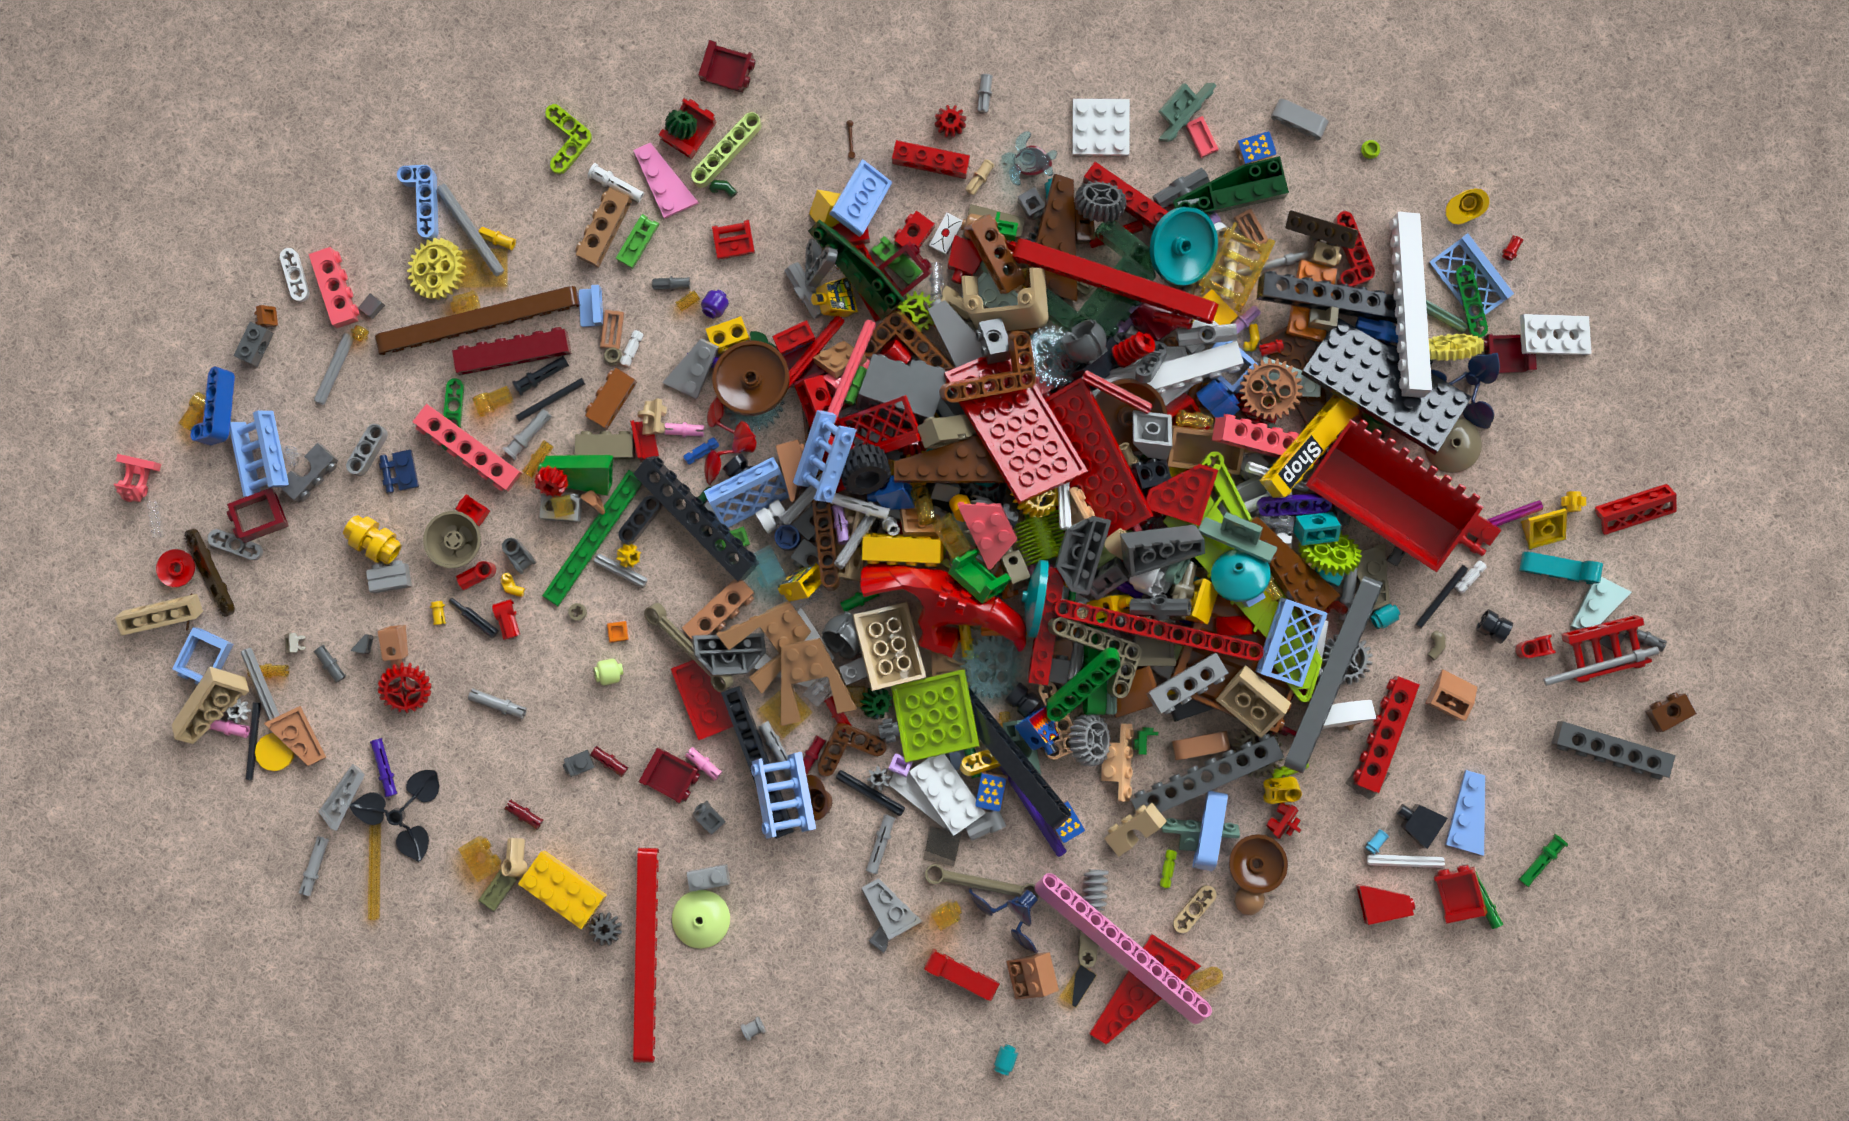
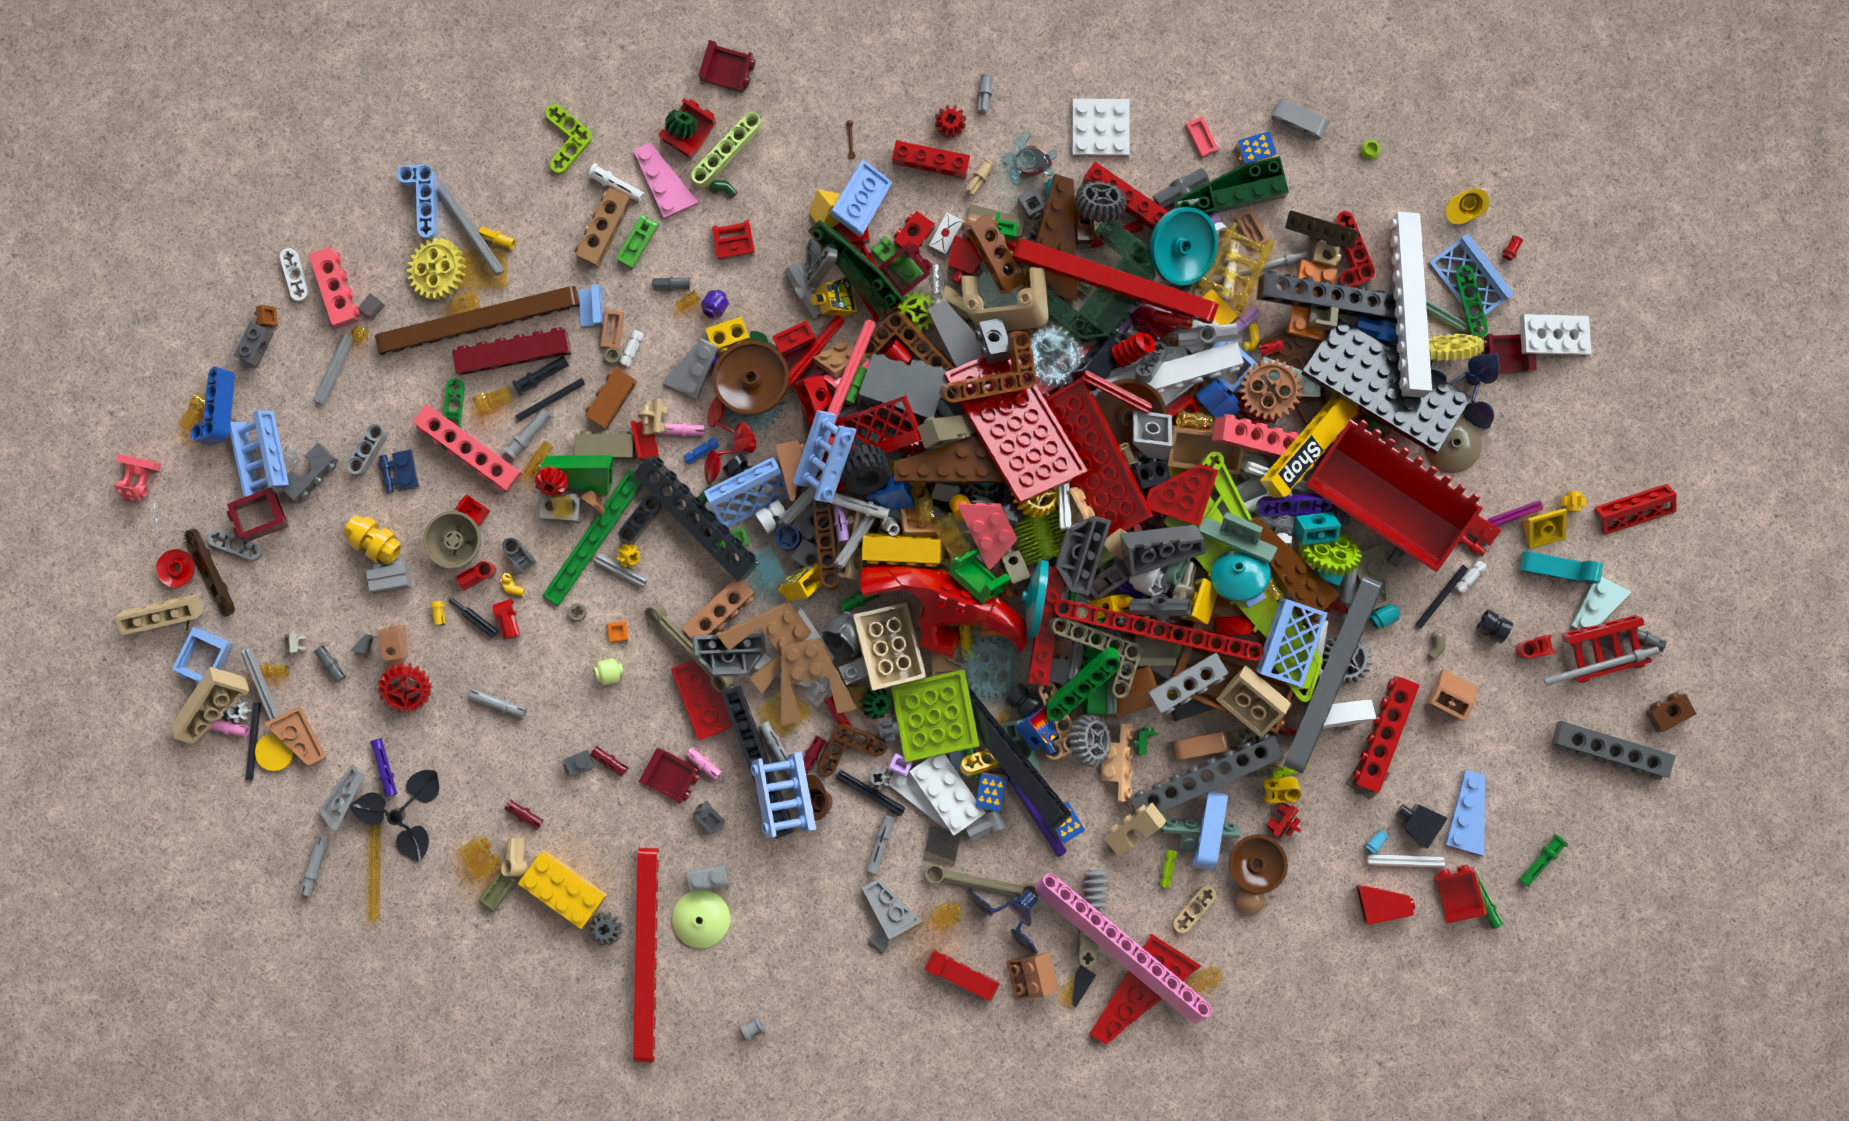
teal brick [994,1044,1019,1076] -> none
dark grey piece [1061,319,1108,364] -> none
sand green bracket [1158,83,1217,142] -> none

